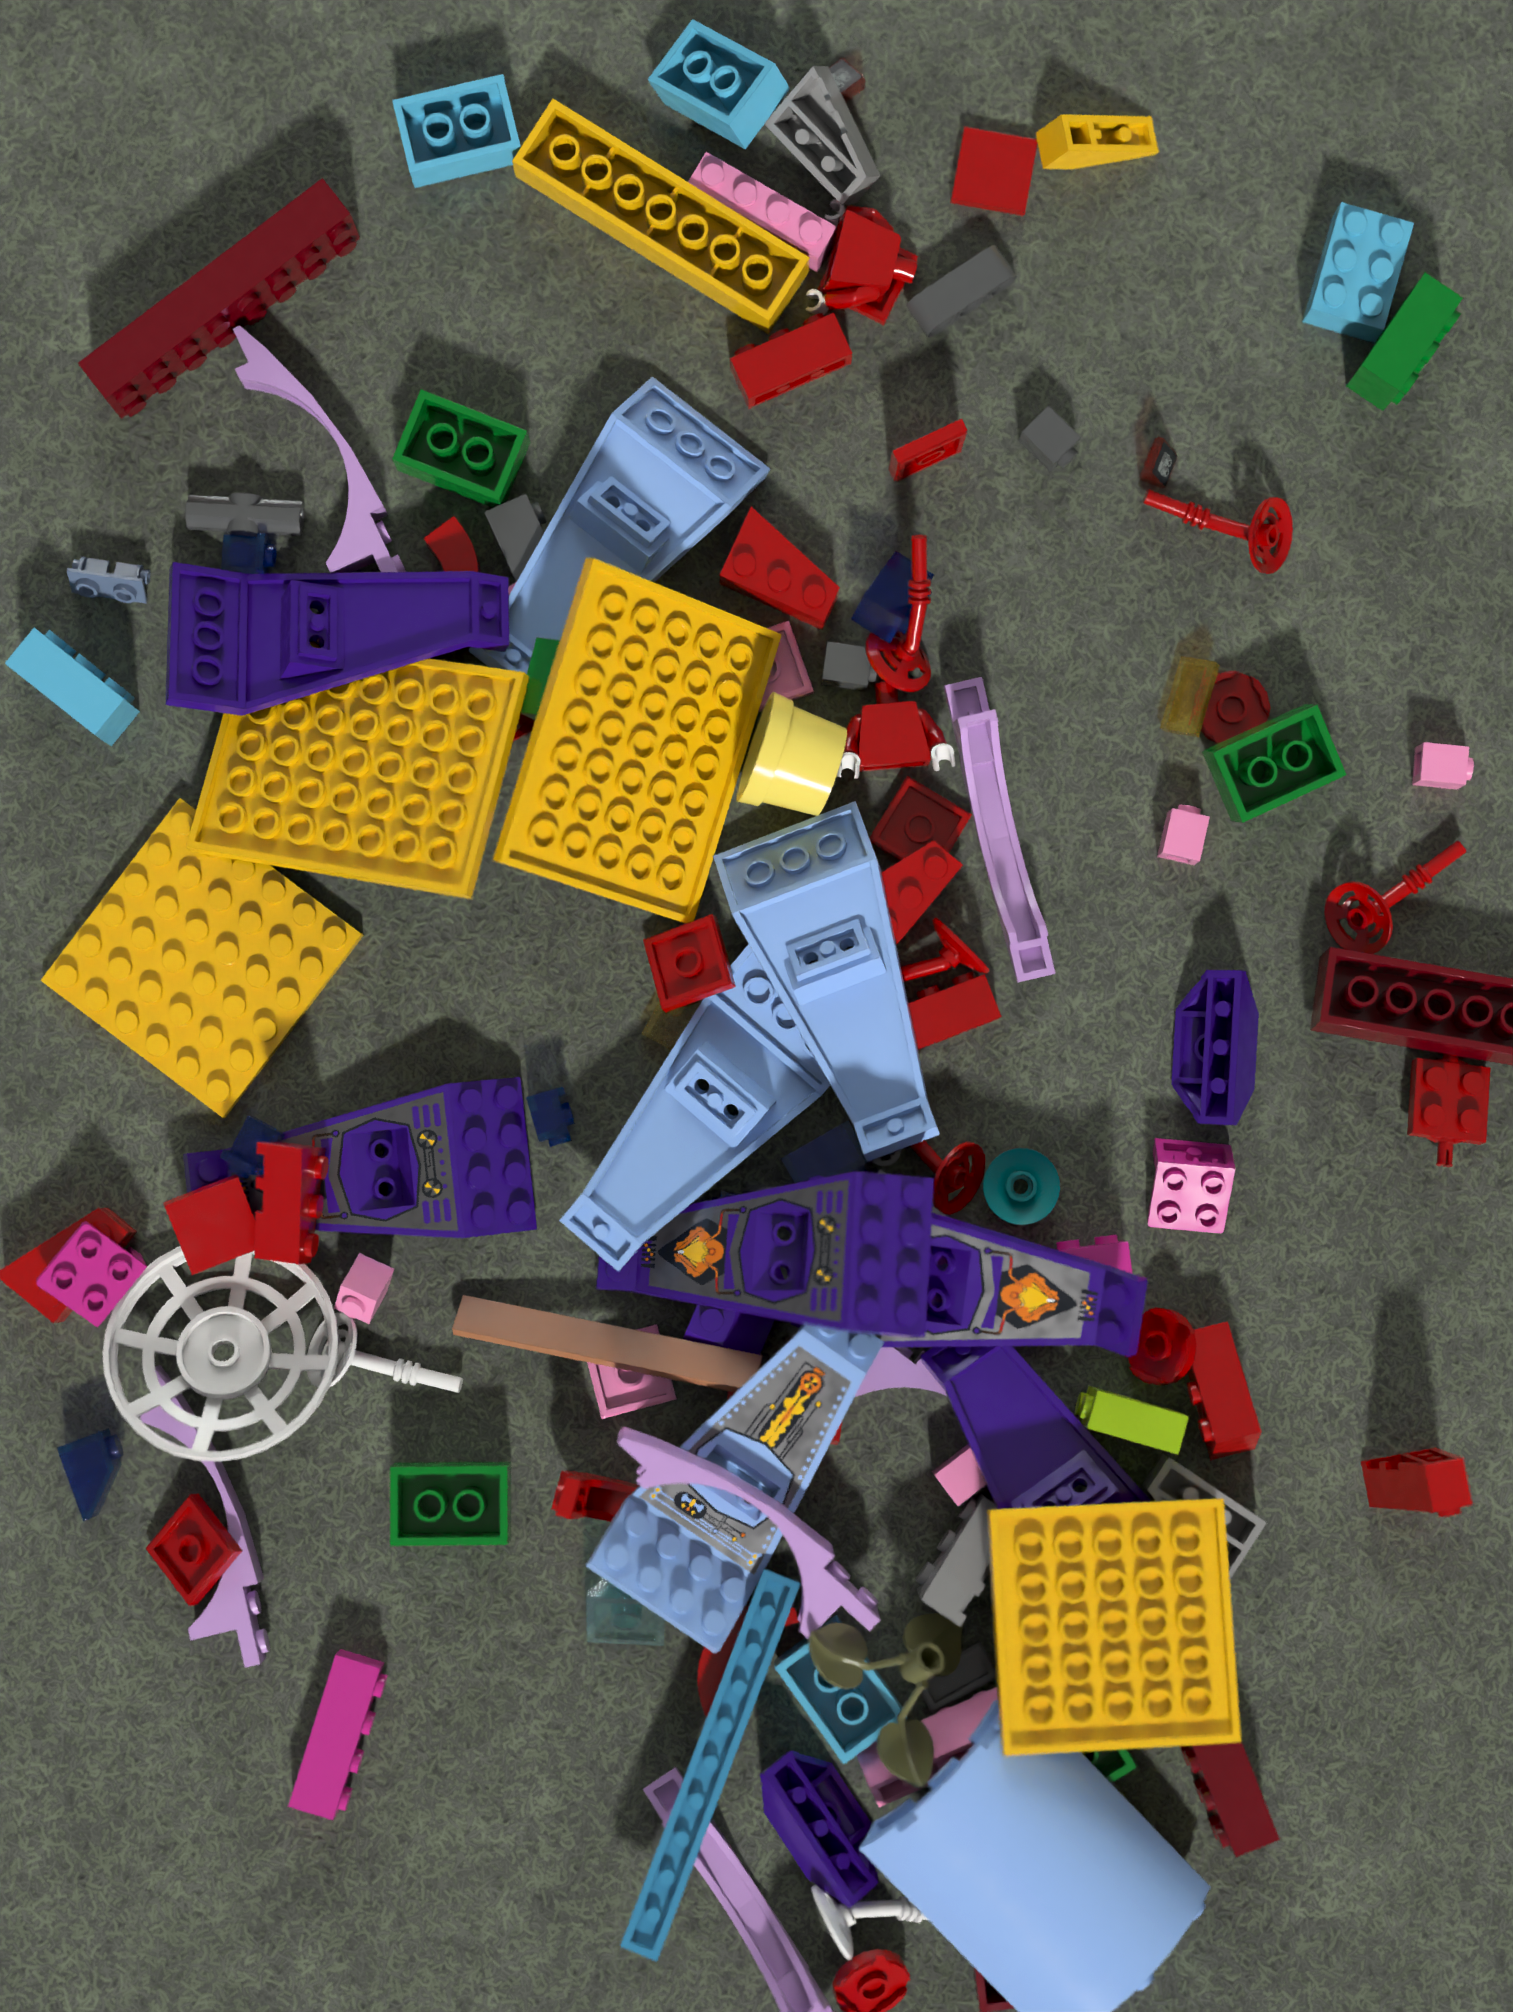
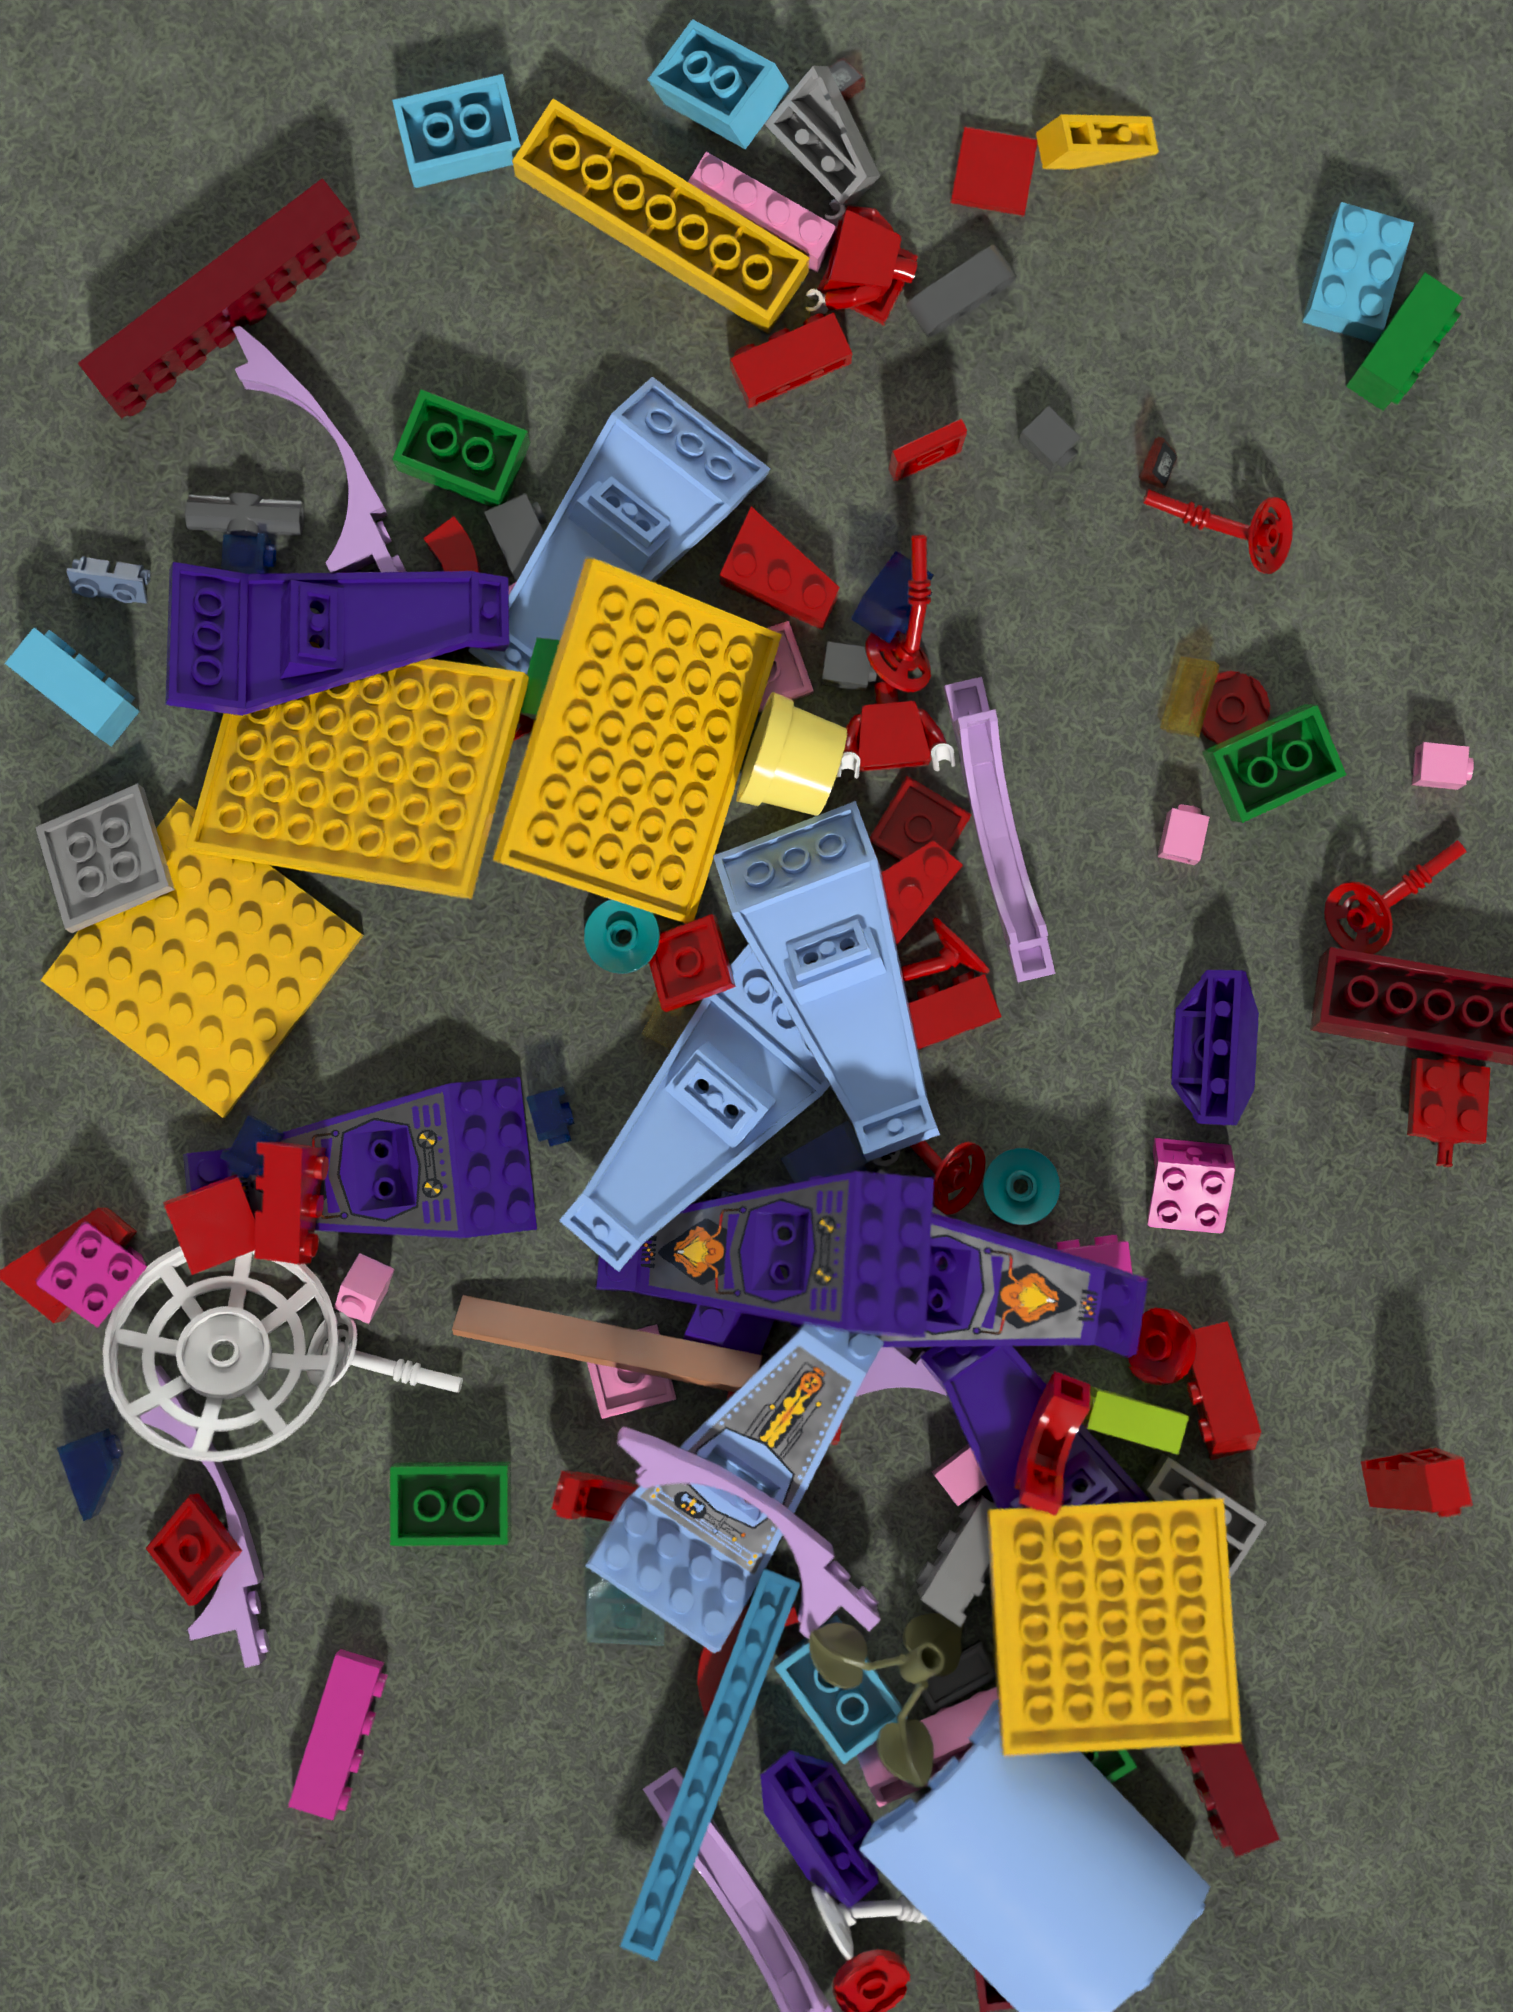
none -> light grey plate [35,783,175,933]
none -> teal dish [584,899,660,974]
none -> red arch [1014,1371,1090,1516]

